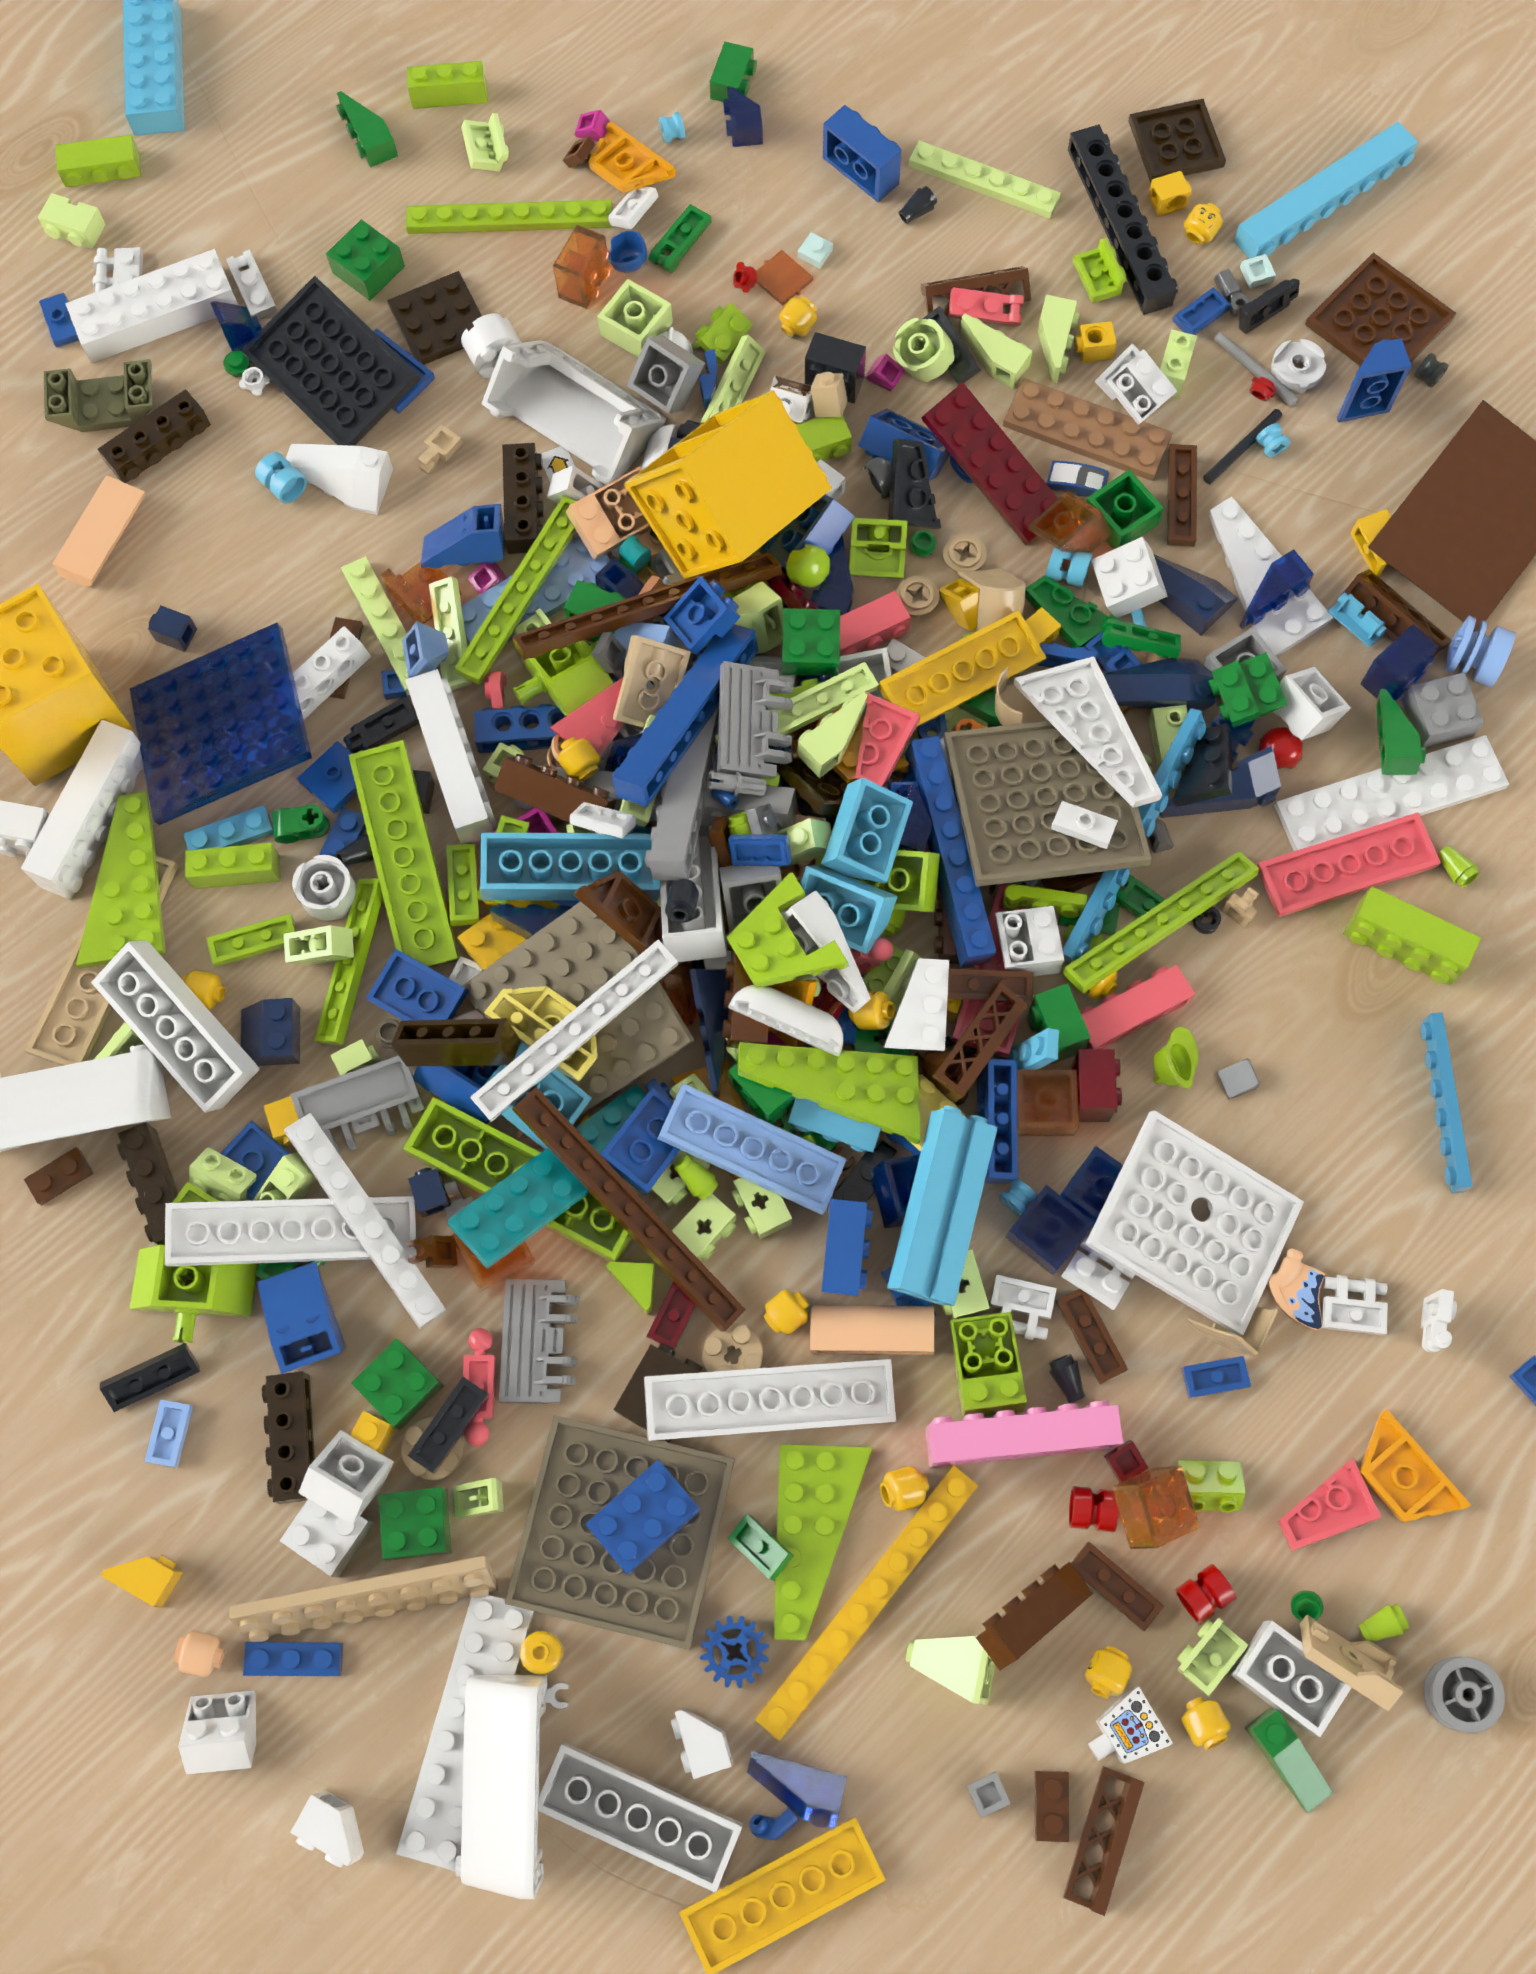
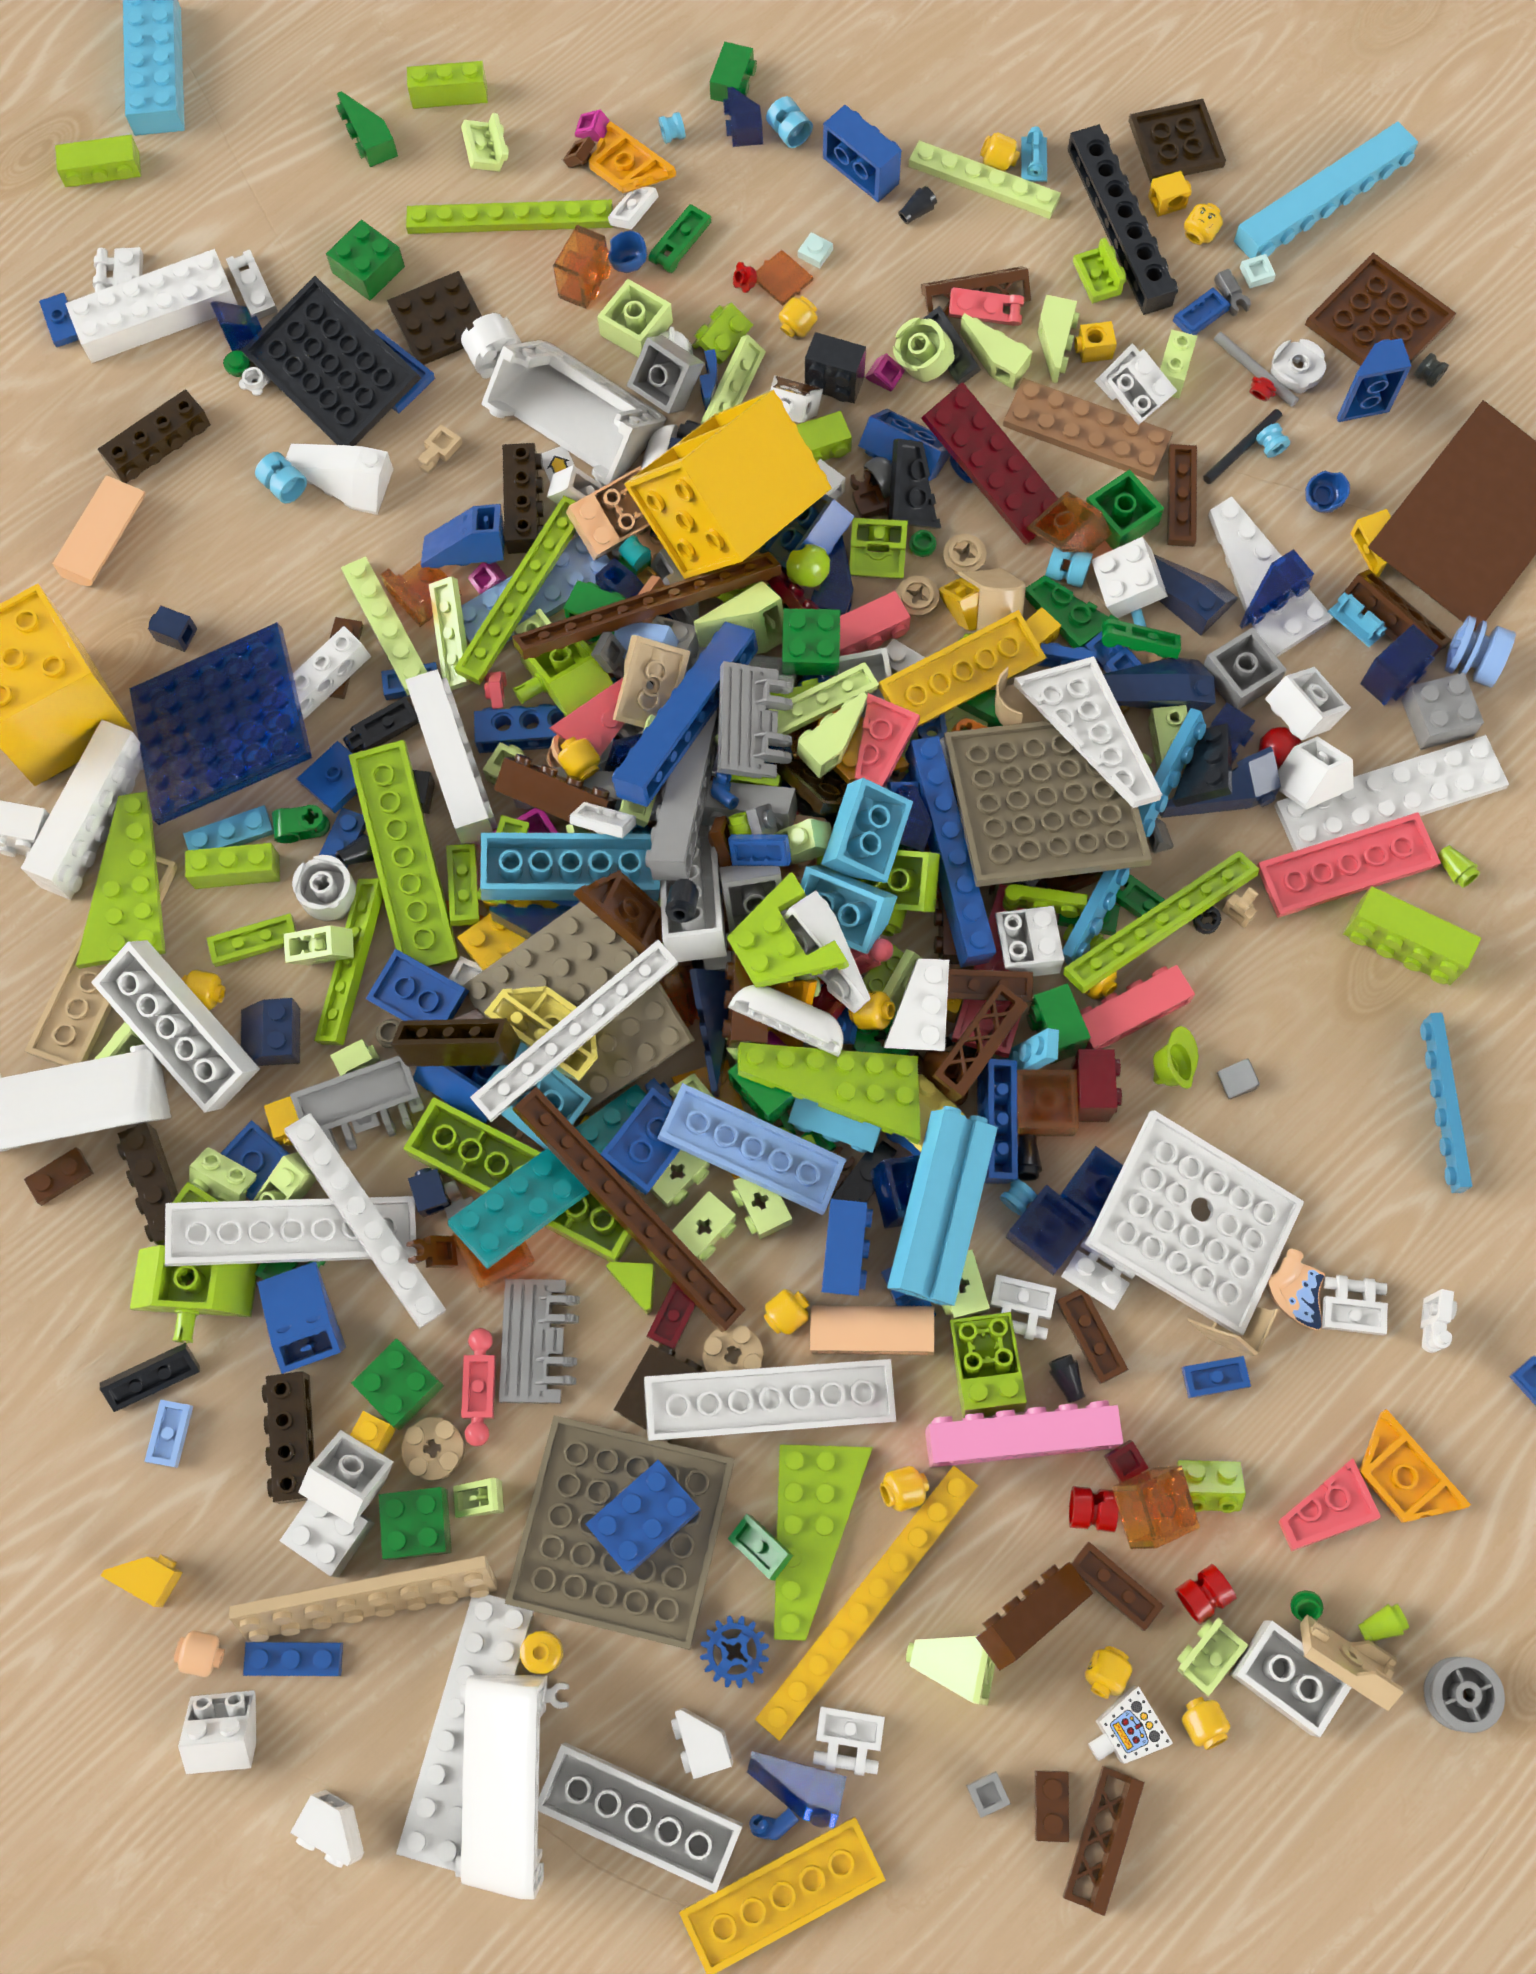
yellowish green brick [38,193,106,249] -> none
olive slope [44,359,153,432] -> none
medium blue slope [402,621,449,678] -> none
black plate [408,1377,490,1474] -> none
blue plate [664,576,740,655] -> none
lime cone [674,1155,718,1200] -> none
light grey axle [707,770,767,796] -> none
tan brick [811,372,847,417] -> none
slope [1047,461,1109,497] -> none
white plate [1051,801,1118,849] -> none
green plate [1209,652,1288,728] -> none
black hinge [1239,278,1300,334] -> none
slope [1245,1708,1333,1813] -> none
green slope [1376,689,1426,775] -> none
none -> medium azure wheel [766,96,813,148]
none -> white plate [813,1706,885,1776]
none -> reddish brown plate [850,470,887,518]
none -> yellow head [980,132,1020,172]
none -> black cone [1018,1134,1042,1181]
none -> medium azure hinge [1021,126,1047,182]
none -> white slope [1278,736,1354,809]
none -> blue hair [1305,470,1350,513]

